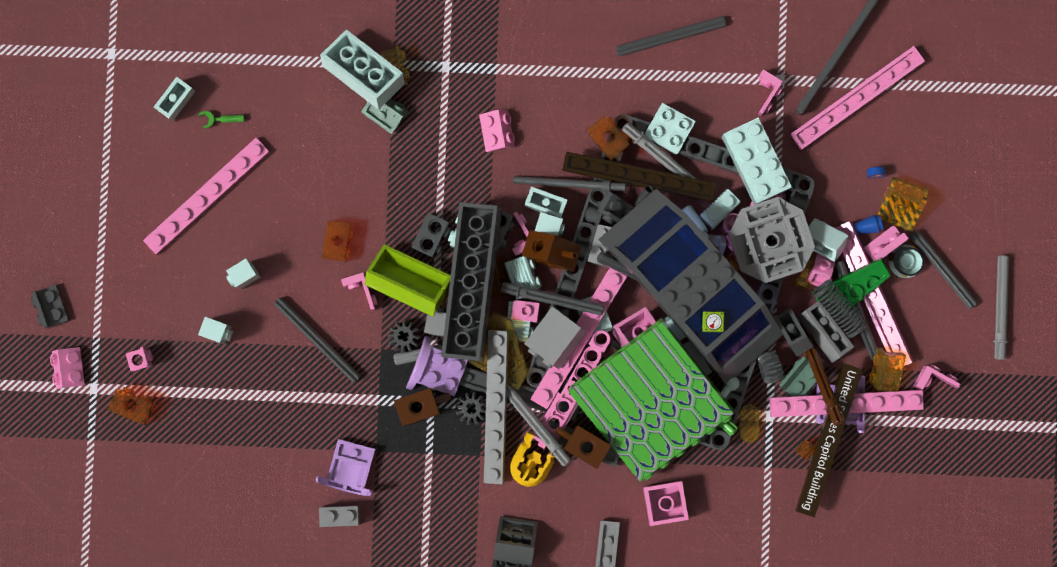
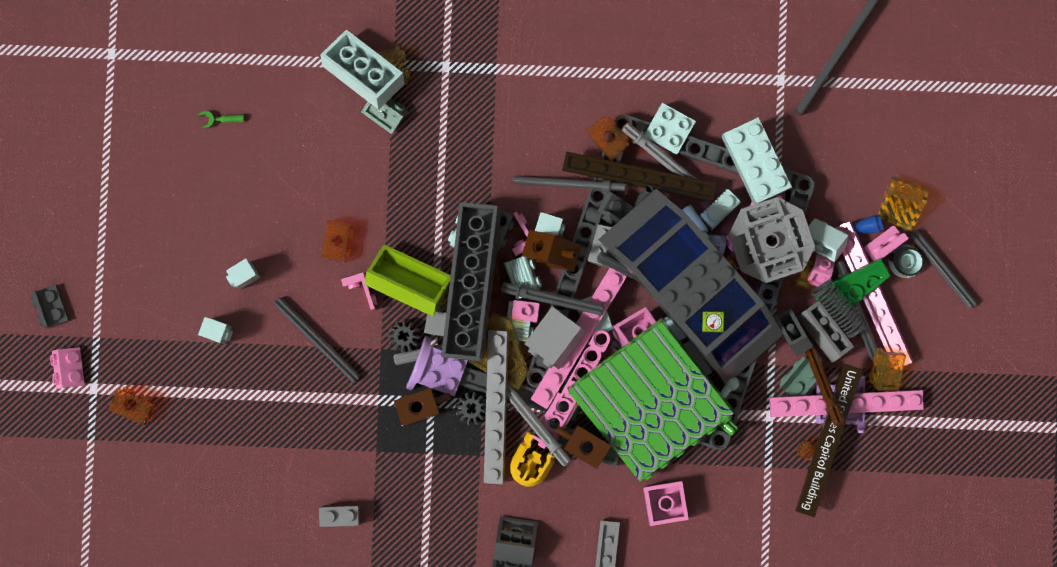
bright pink bracket [126,347,153,371] -> none
bright pink plate [143,138,270,255] -> none
light aqua brick [154,77,196,122] -> none
lavender piece [316,439,376,496] -> none
dark grey brick [411,213,451,258] -> none
bright pink bracket [479,110,515,152] -> none
light aqua brick [525,187,567,218] -> none
dark grey axle [616,16,726,56] -> none
bright pink wheel [722,213,738,233] -> none
clear yellow tile [739,404,759,443] -> none
bright pink bracket [757,69,783,116] -> none
dark grey gear [757,351,784,384] -> none
bright pink plate [790,46,925,150] -> none
blue tile [867,167,886,179] -> none
bright pink bracket [913,364,961,390] -> none
light grey axle [993,255,1009,360] -> none

